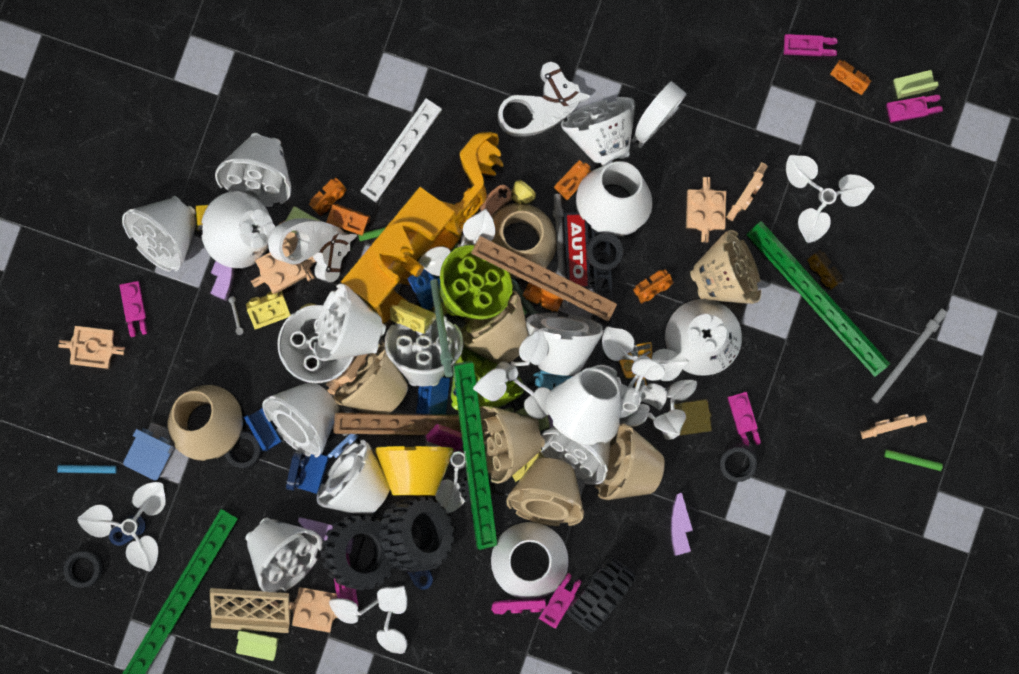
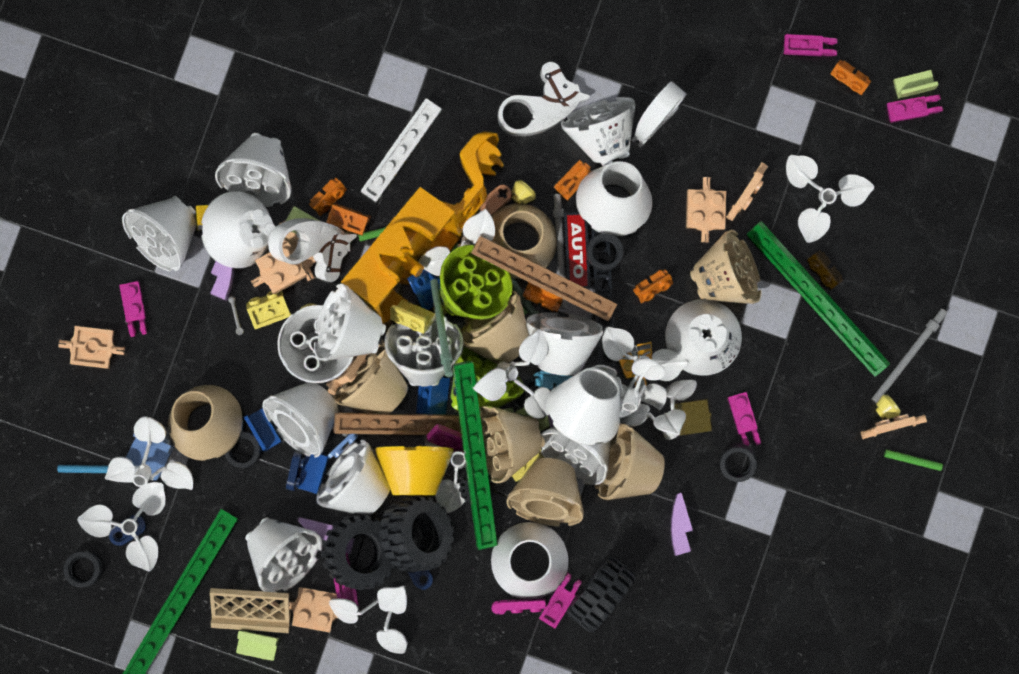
none -> white plant [105,417,194,490]
none -> light yellow cone [876,395,901,419]

